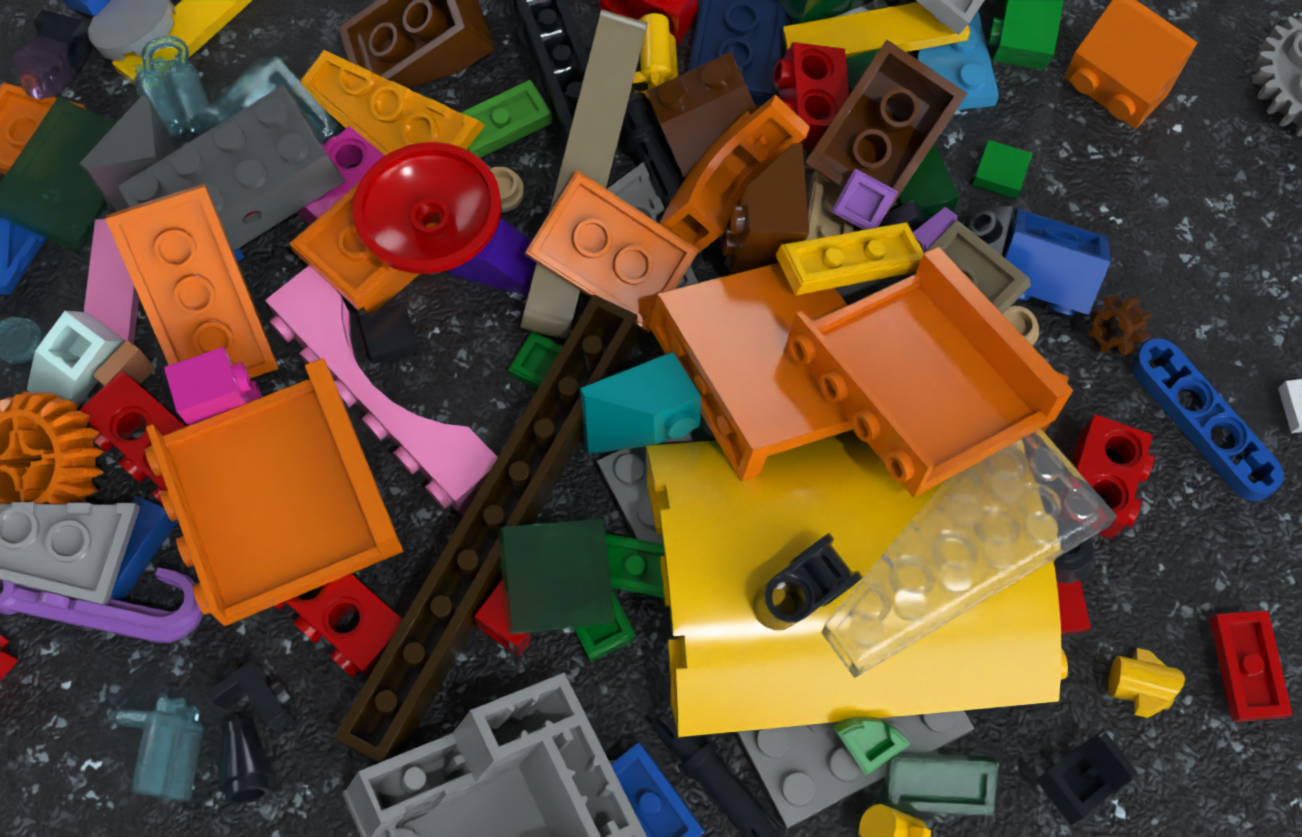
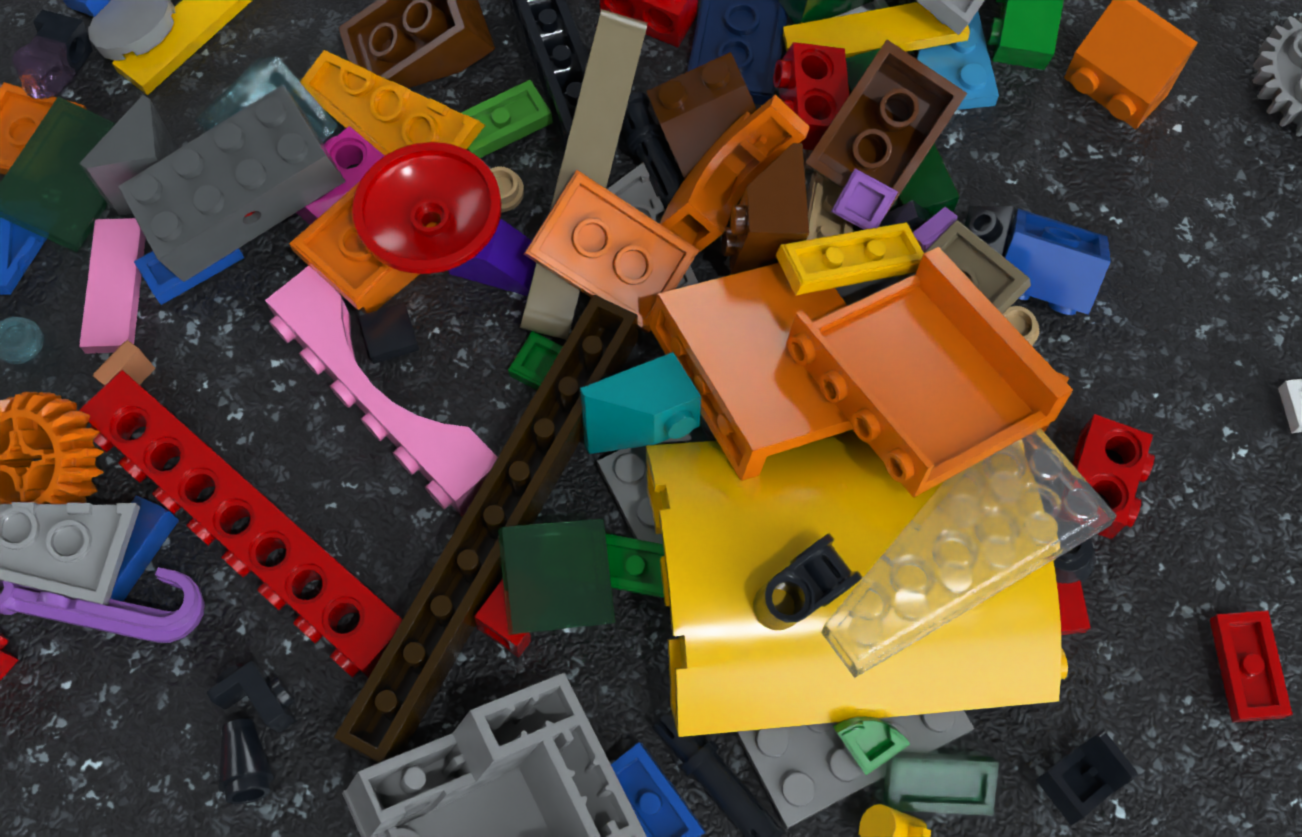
light aqua slope [27,311,126,409] -> none
orange plate [105,183,278,378] -> none
clear light blue piece [107,697,203,802] -> none
clear light blue piece [134,36,216,137] -> none
orange panel [145,358,404,626] -> none
dark pink brick [164,347,263,426] -> none
green tile [567,591,636,663] -> none
yellow piece [633,13,678,101] -> none
green tile [972,140,1032,199] -> none
reddish brown gear [1087,294,1153,356] -> none
yellow piece [1108,648,1185,718] -> none
blue beam [1132,339,1284,501] -> none

